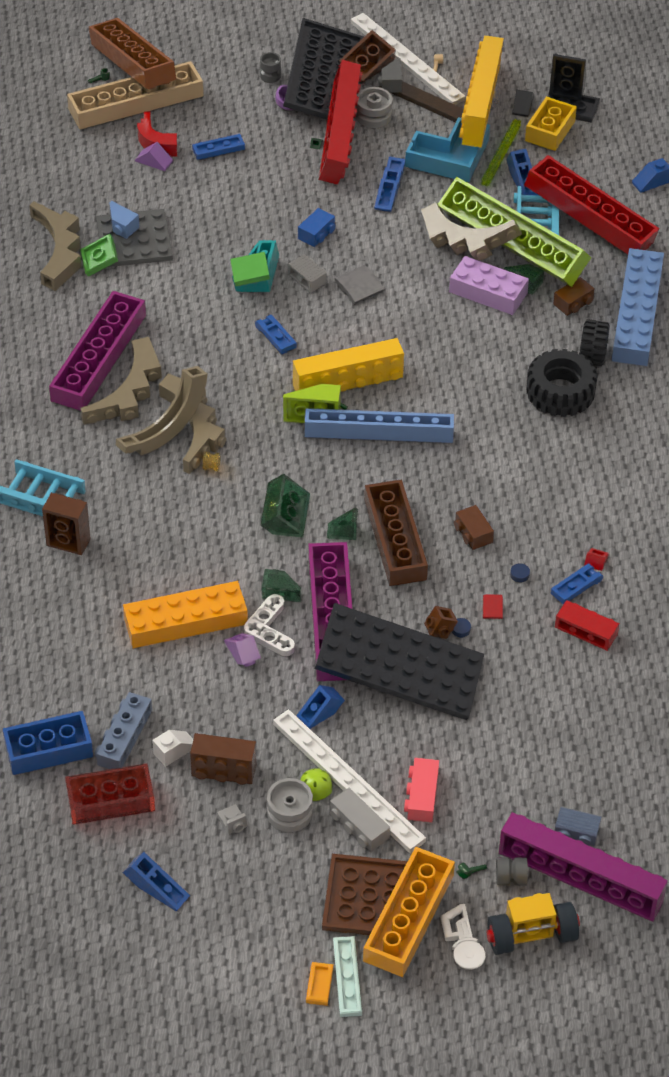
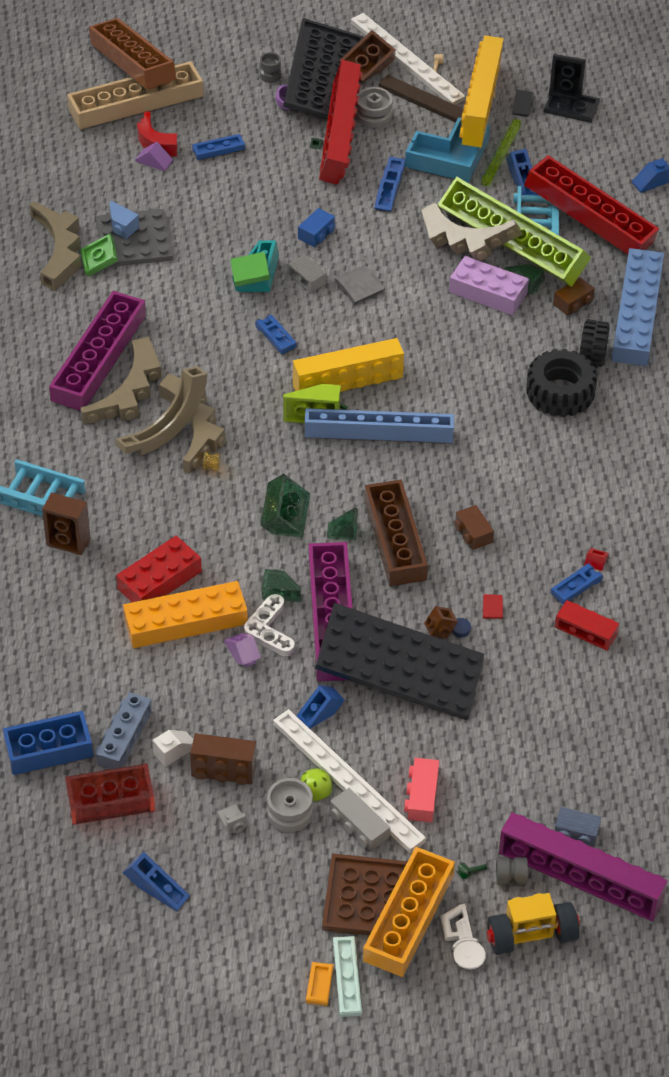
dark green hand [88,68,110,84] -> none
dark grey slope [378,58,402,92] -> none
dark blue tile [510,563,530,583] -> none
yellow brick [525,97,577,151] -> none
none -> red brick [116,535,202,602]

